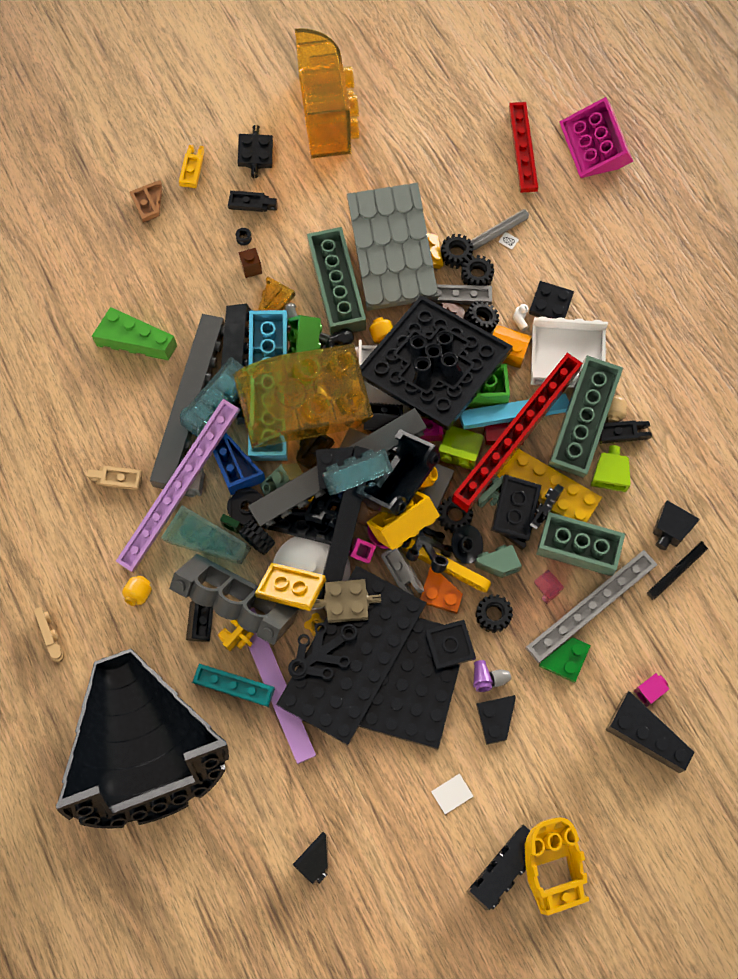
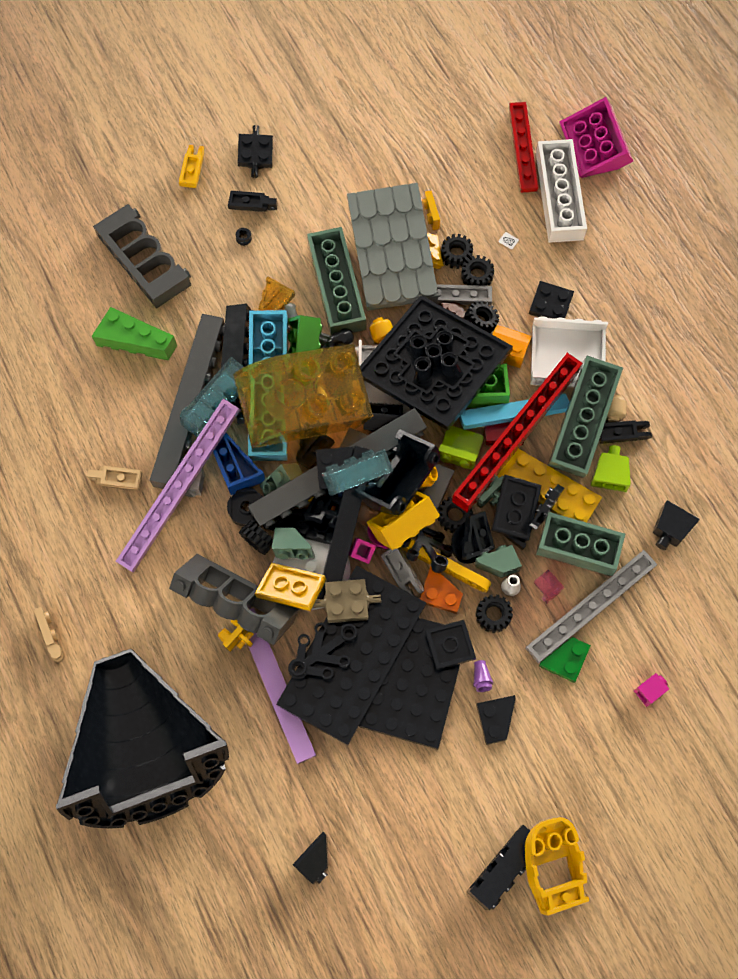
yellow head [122,576,152,606] -> none
medium nougat wing [129,180,162,223] -> none
clear light blue wedge [161,505,251,565] -> none
black slope [186,601,213,642] -> none
teal tile [192,663,275,707] -> none
dark green tile [220,514,242,534] -> none
reddish brown brick [238,247,262,278] -> none
clear yellow brick [295,28,359,159] -> none
yellow plate [304,613,324,637] -> none
dark pink brick [420,418,443,441] -> none
white sticker [431,774,473,814] -> none
light grey axle [471,209,529,250] -> none
light grey hose [489,669,511,688] -> none
white arm [513,304,529,332] -> none
black wedge [606,691,695,773] -> none
black axle [647,541,708,600] -> none
none -> dark grey fence [93,204,191,309]
none -> sand green slope [272,528,315,560]
none -> yellow plate [422,190,440,231]
none -> black wing [462,511,495,560]
none -> white cone [501,575,521,596]
none -> white brick [535,139,587,243]

